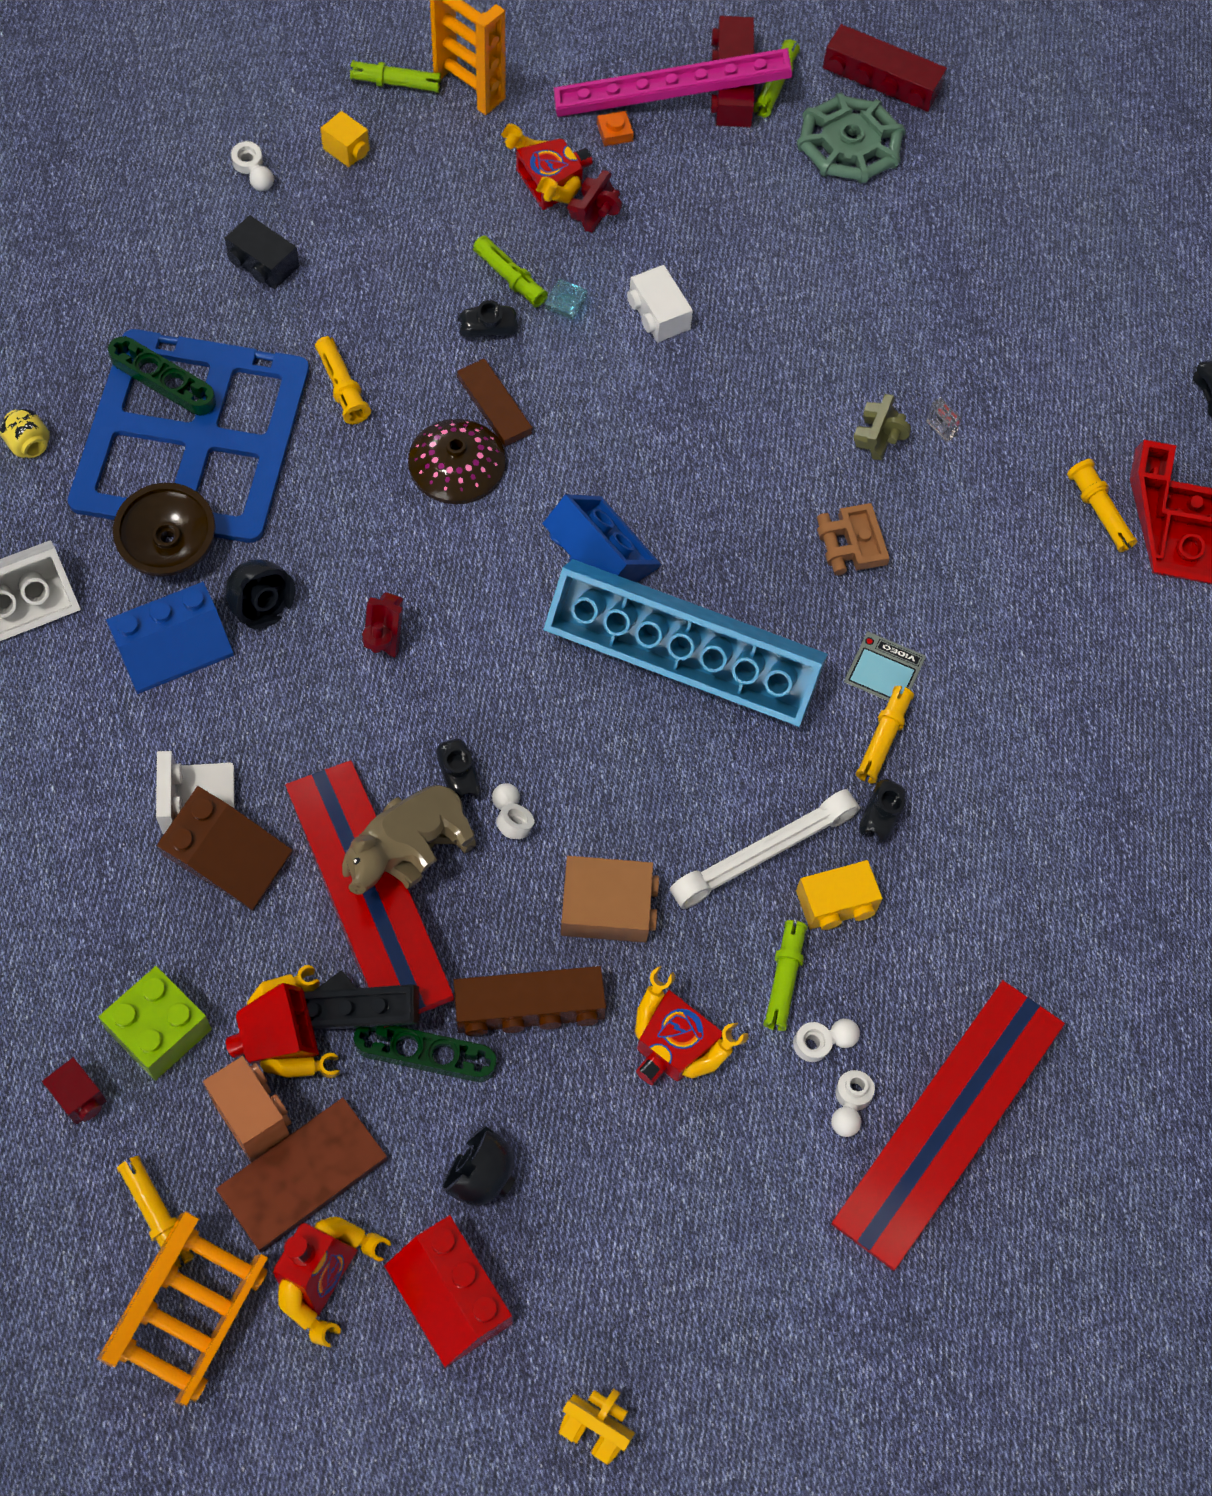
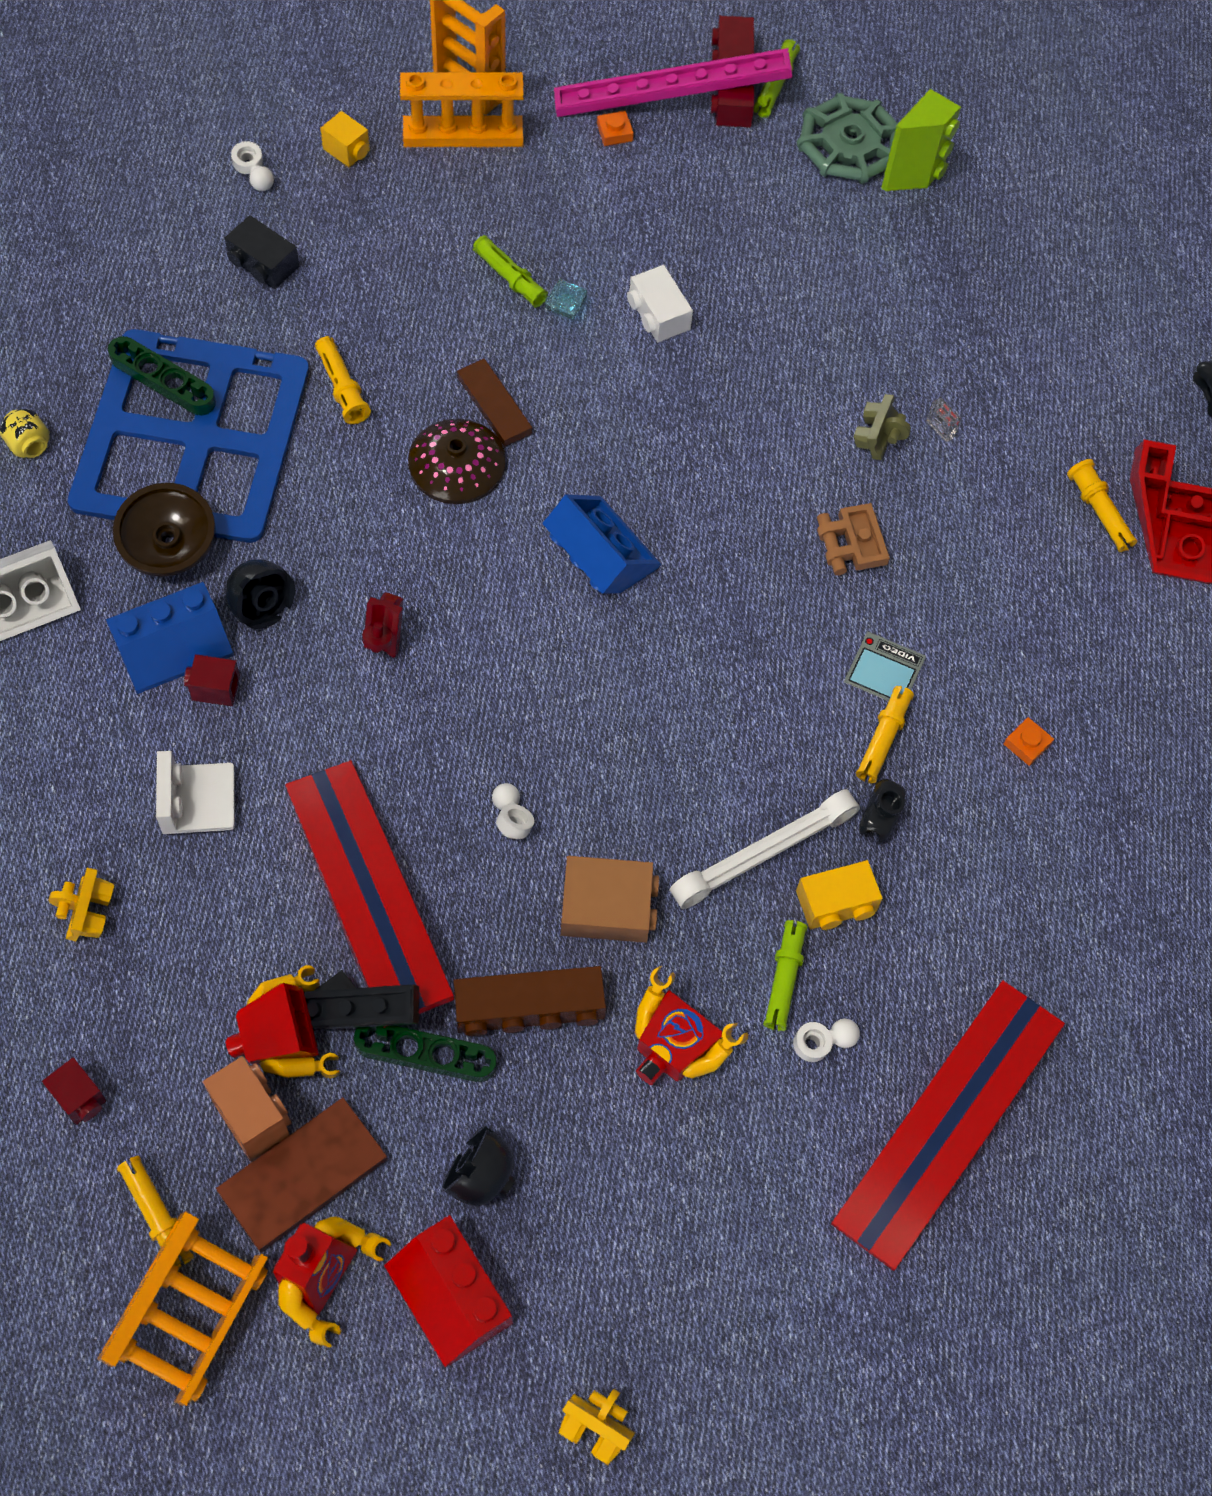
lime brick [98,966,212,1081] -> none
reddish brown slope [156,786,293,911] -> none
dark tan animal [342,785,476,895] -> none
lime pin [350,60,441,93] -> none
black piece [436,738,480,800] -> none
black piece [457,300,519,338] -> none
torso [501,123,593,210] -> none
dark azure brick [543,559,828,727] -> none
dark red hips [567,170,622,232] -> none
dark red brick [822,24,947,112] -> none
white plate [831,1070,875,1137] -> none
none -> yellow hips [48,867,114,942]
none -> dark red brick [184,654,240,707]
none -> light orange fence [400,72,524,147]
none -> lime slope [881,89,961,191]
none -> orange plate [1004,717,1054,766]

